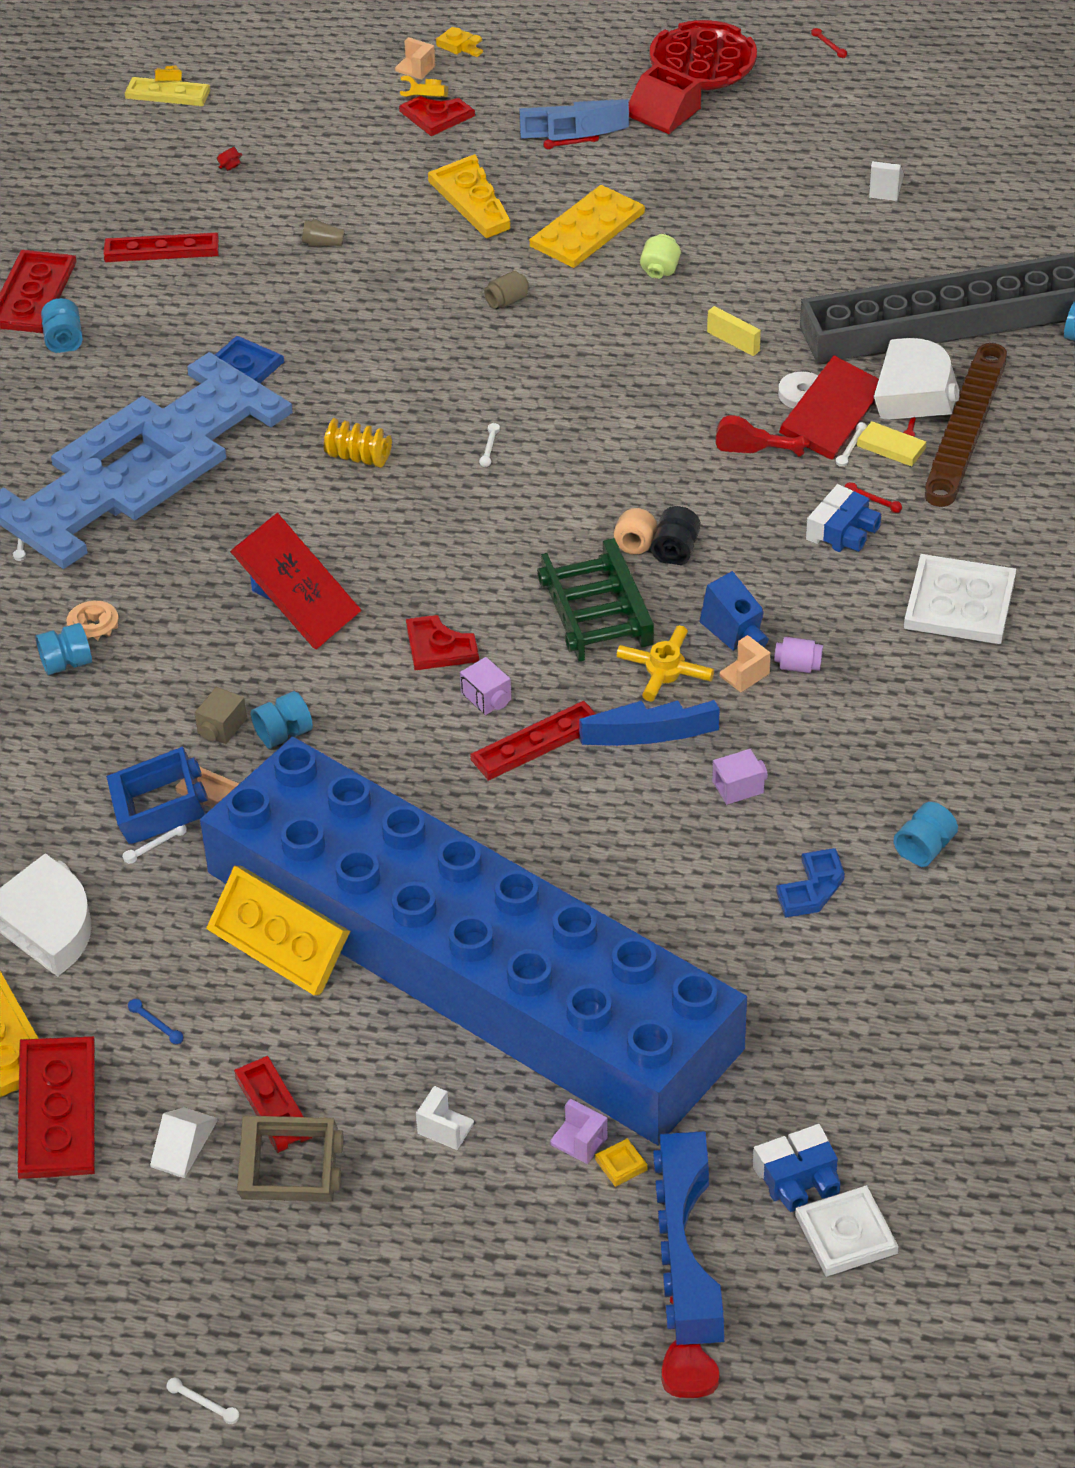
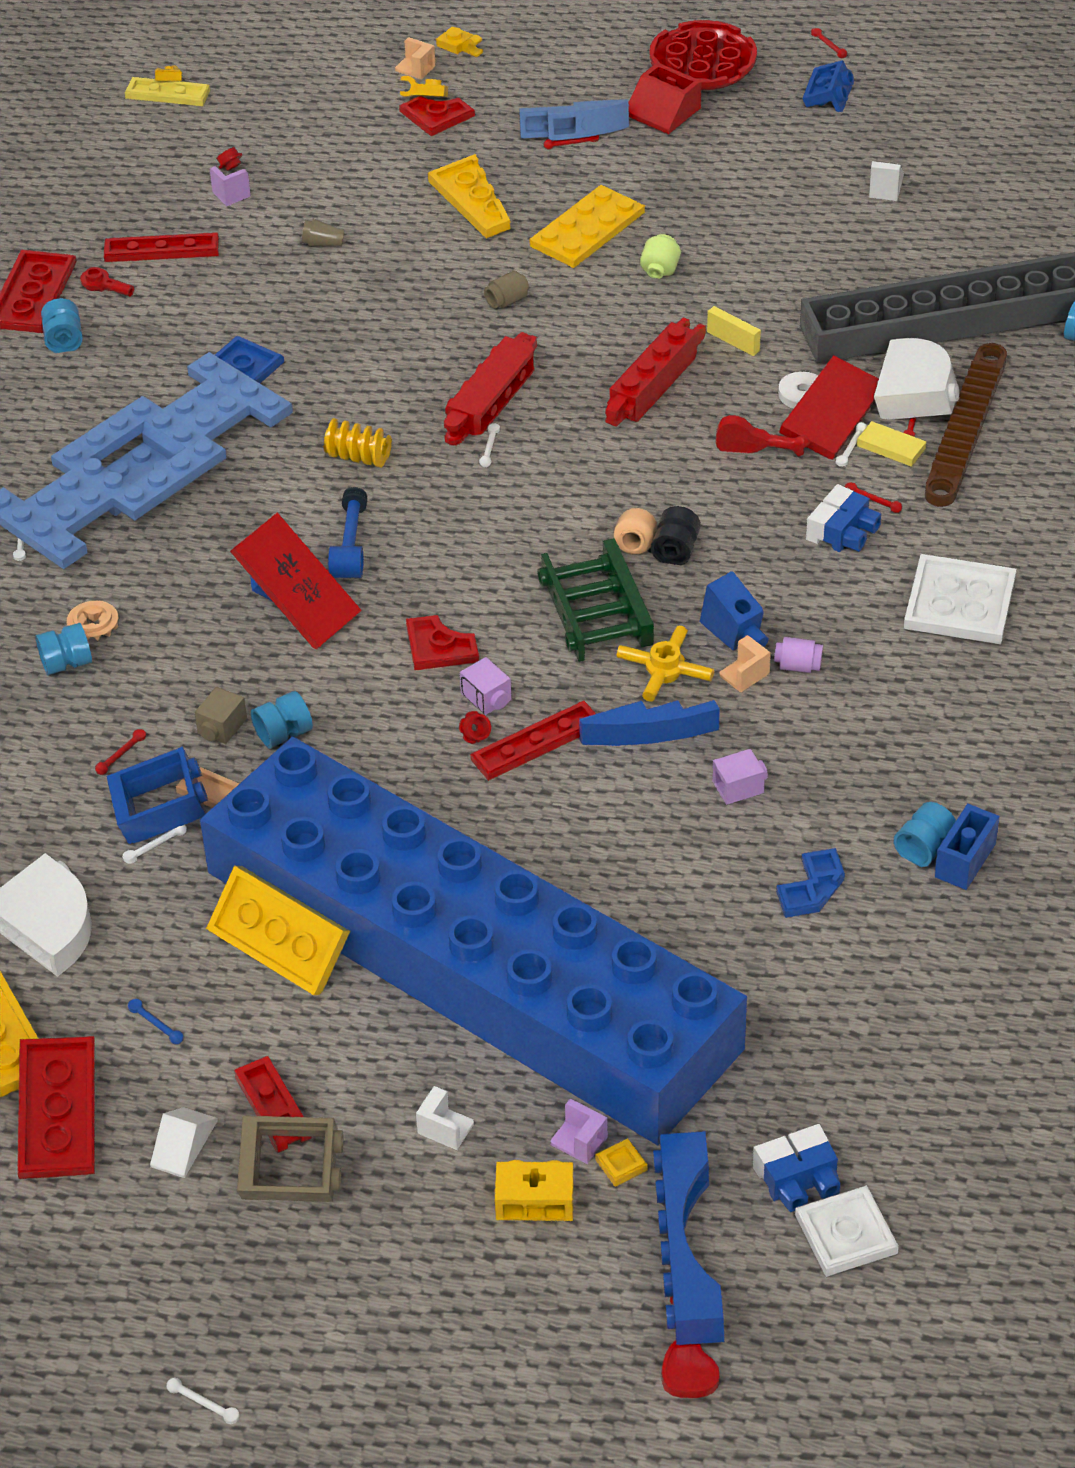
none -> red plate [80,267,134,297]
none -> red hinge [95,729,146,775]
none -> lavender panel [210,166,250,206]
none -> blue piece [328,487,368,578]
none -> red hinge [444,332,537,446]
none -> red plate [459,711,491,744]
none -> yellow brick [495,1160,574,1221]
none -> red hinge [605,318,707,427]
none -> blue bracket [802,60,854,112]
none -> blue brick [935,803,1000,890]

